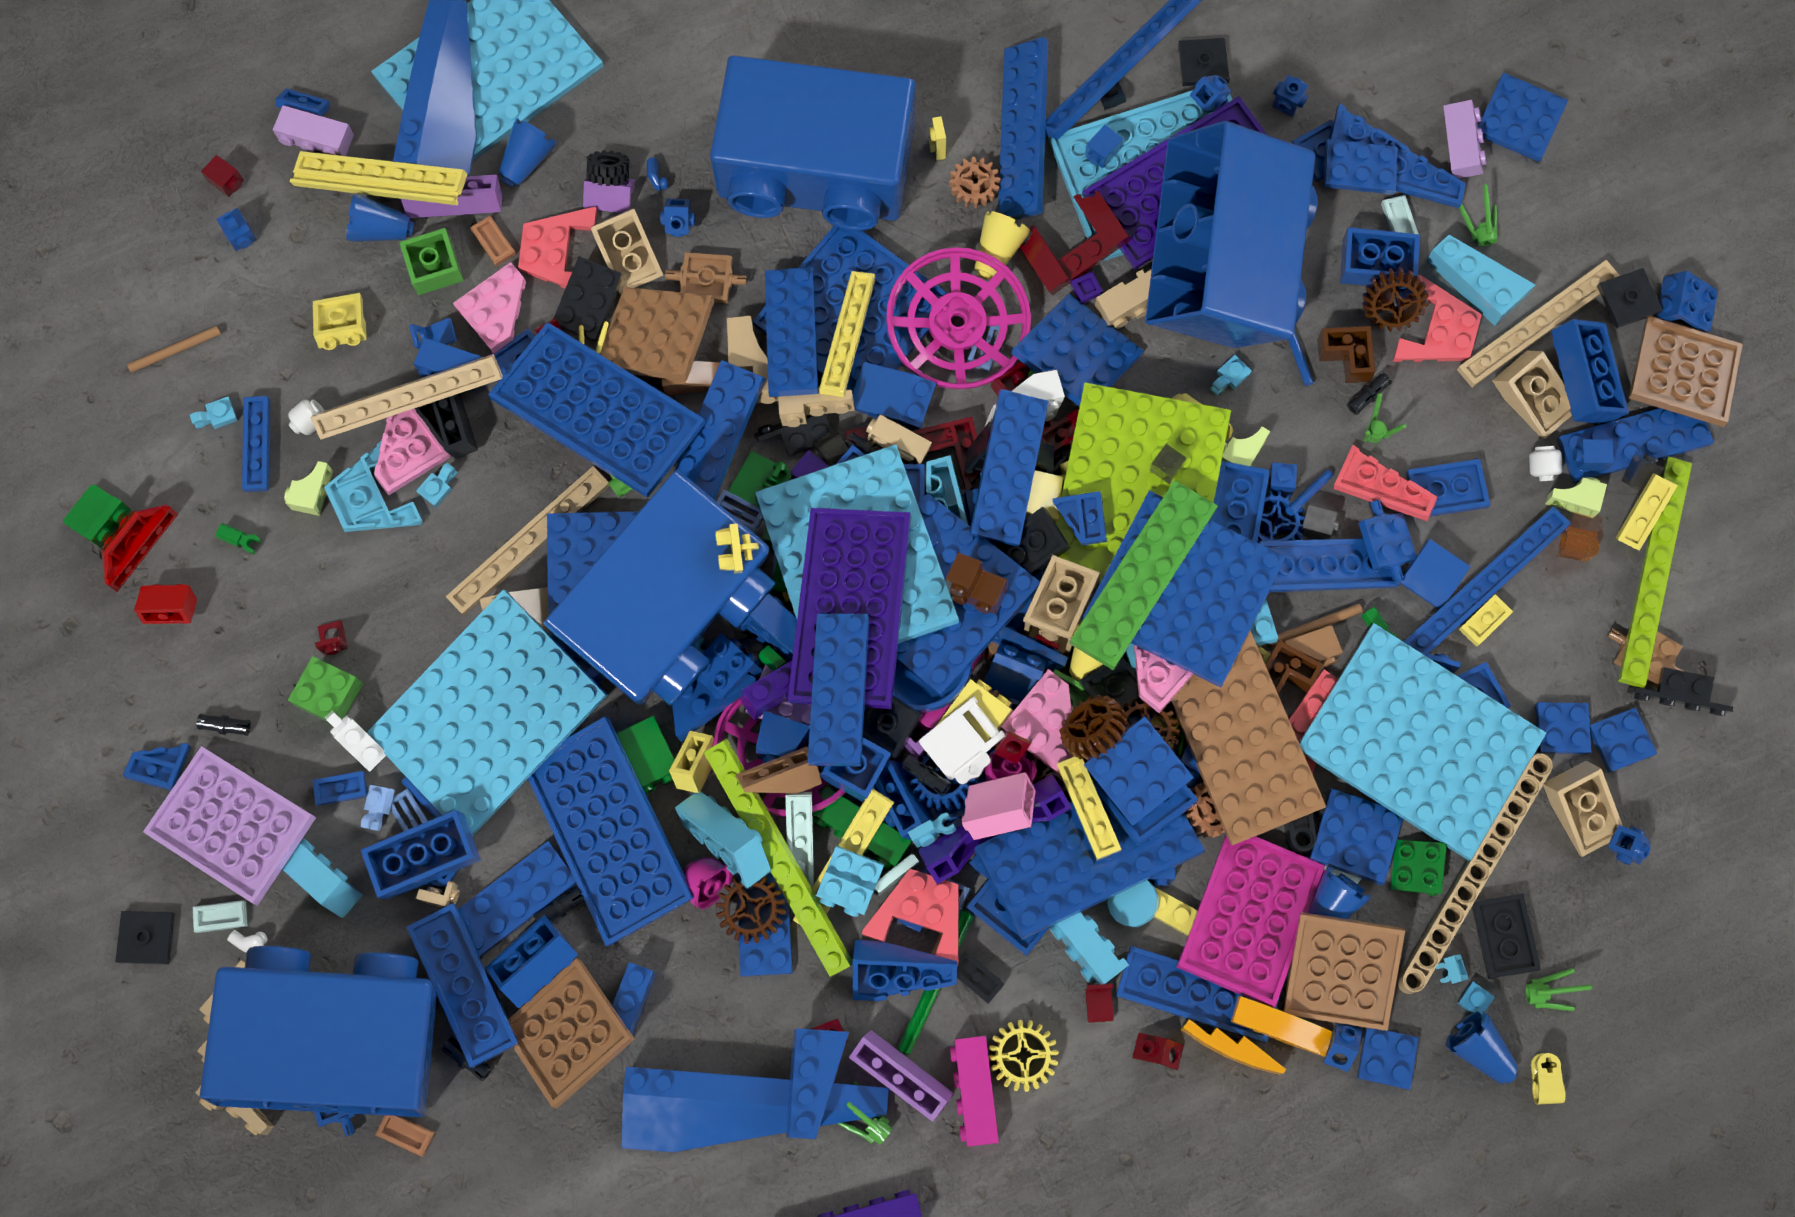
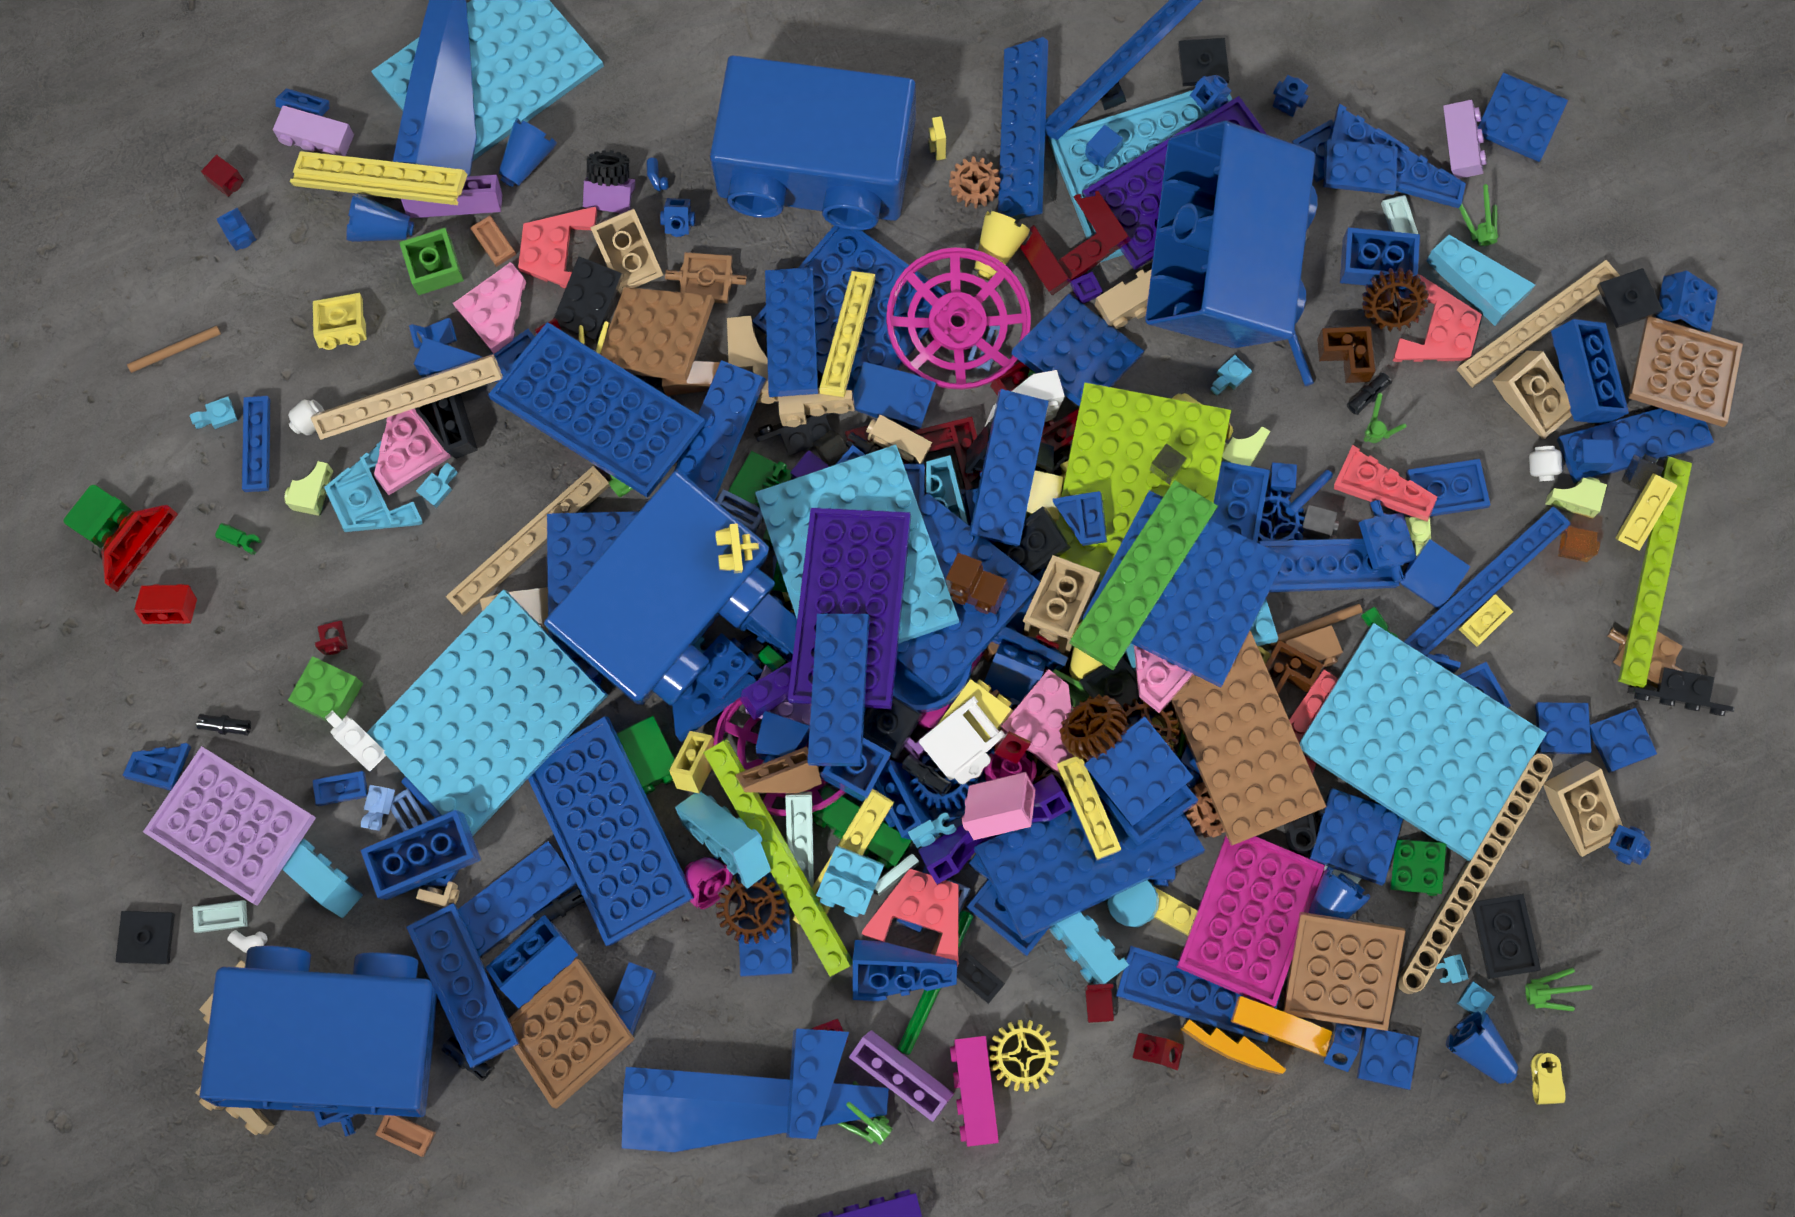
none -> yellowish green plate [1405,517,1431,556]

